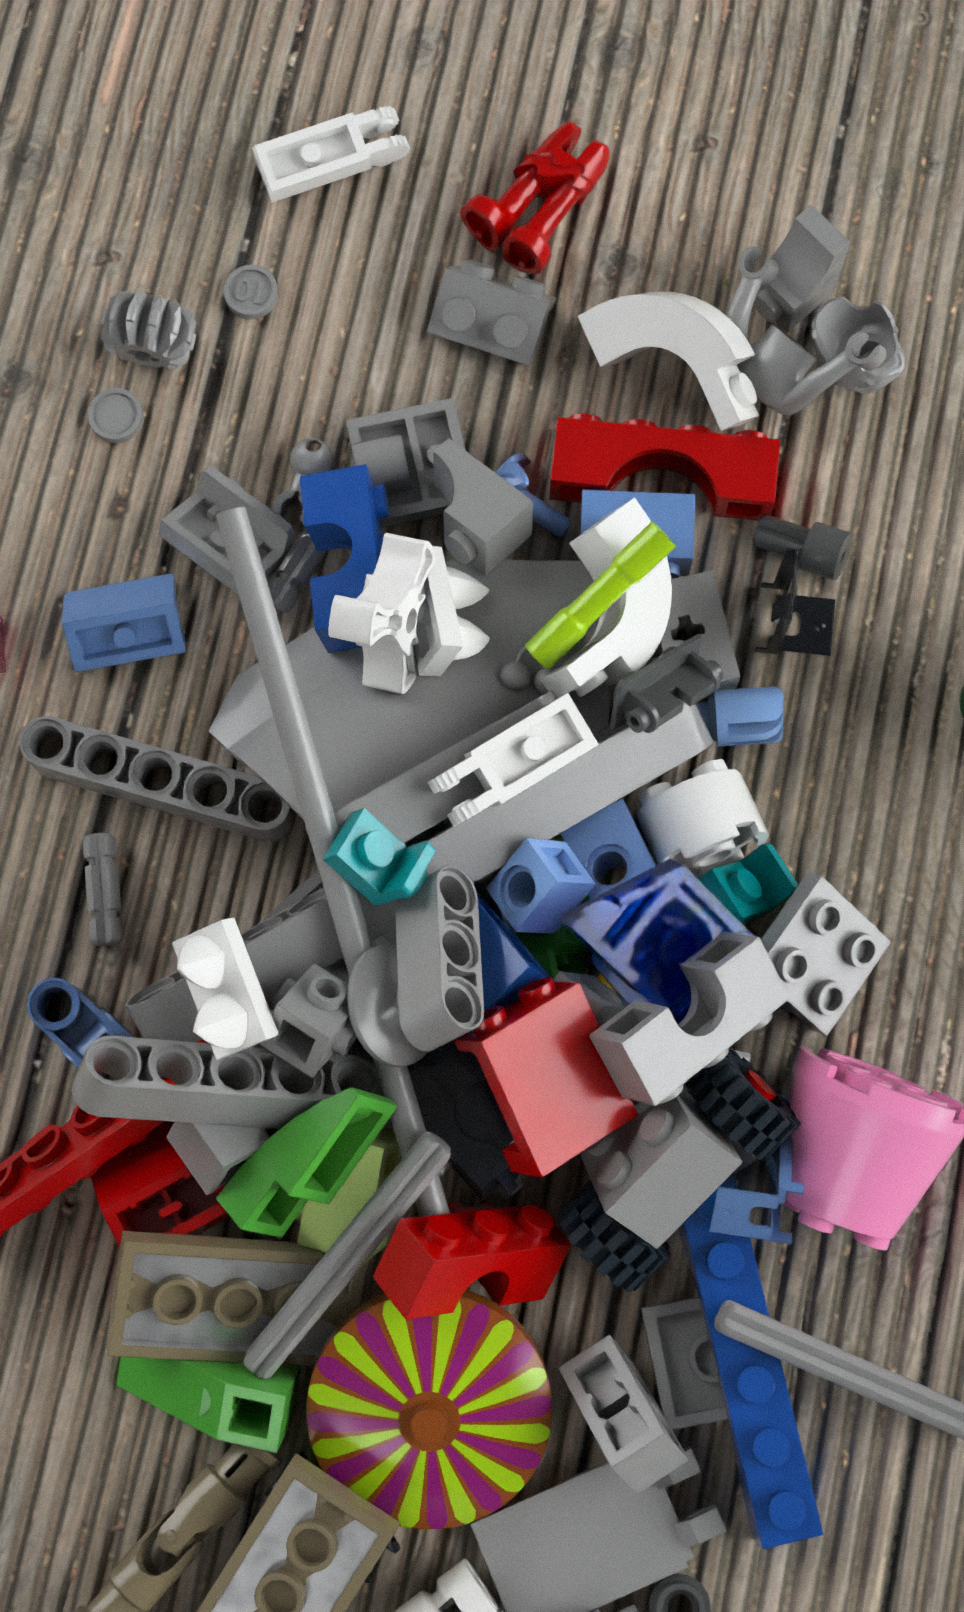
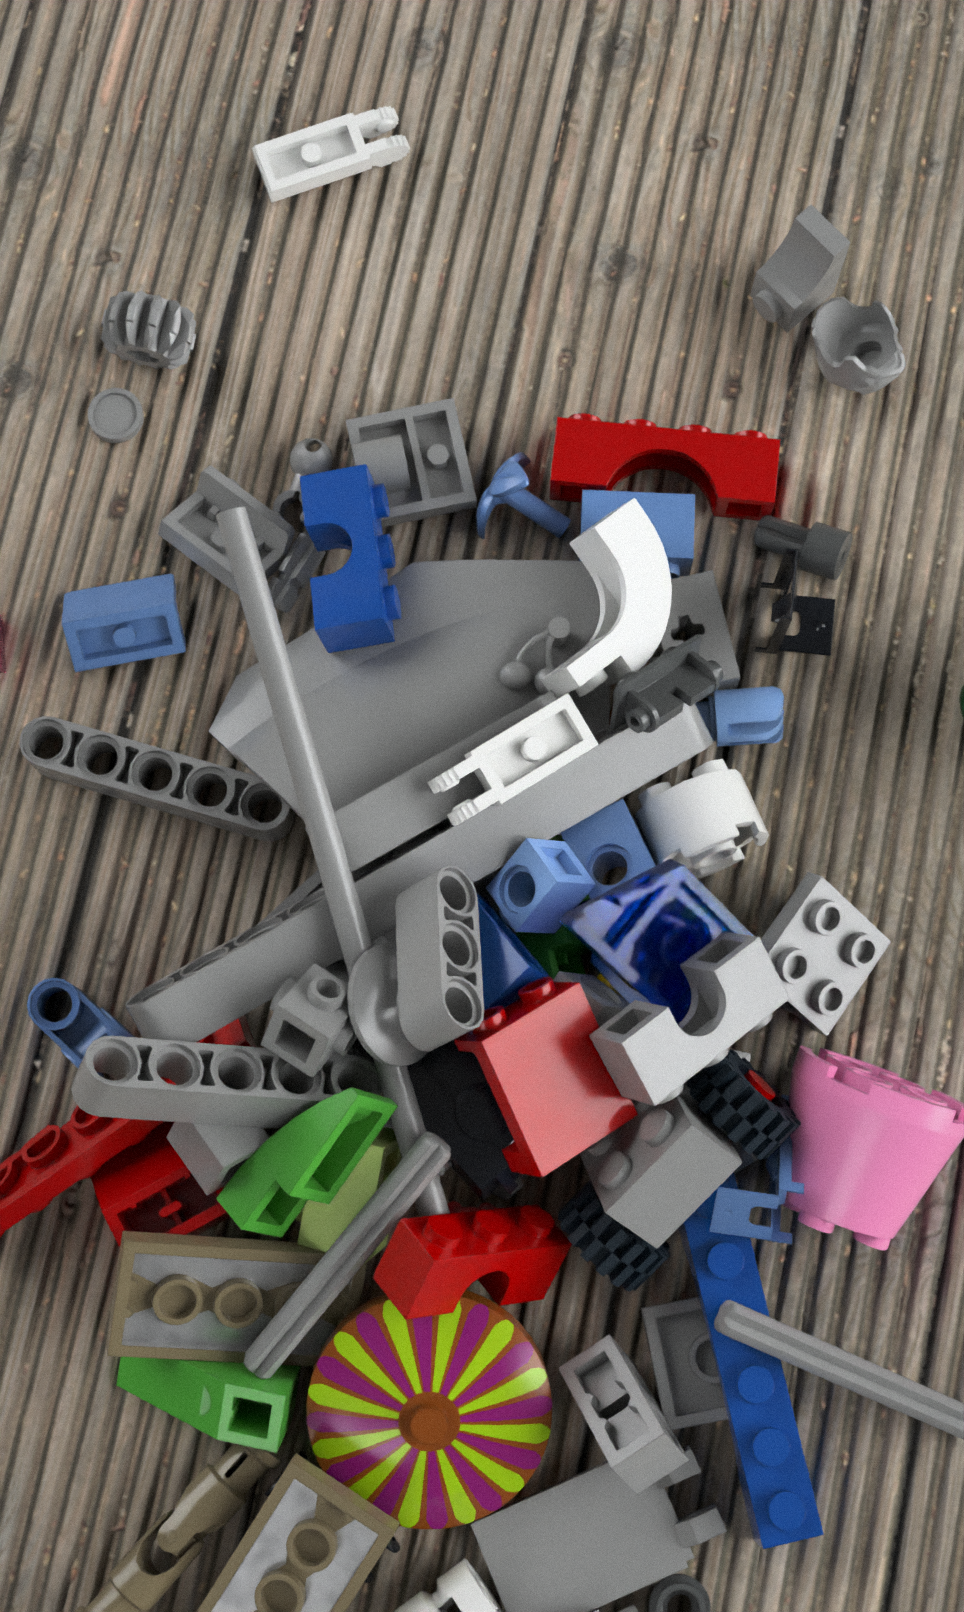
light grey axle [83,833,123,946] -> none
white tile [172,917,279,1060] -> none
light grey piece [224,265,278,319] -> none
teal bracket [323,808,436,906] -> none
white piece [328,533,436,694] -> none
white tile [413,546,490,677] -> none
light grey bracket [427,259,556,366] -> none
light grey arch [433,438,533,576] -> none
red piece [460,120,610,274] -> none
lime piece [525,521,676,670] -> none
white arch [578,292,759,431] -> none
teal bracket [695,843,798,930] -> none
light grey piece [726,246,886,429] -> none

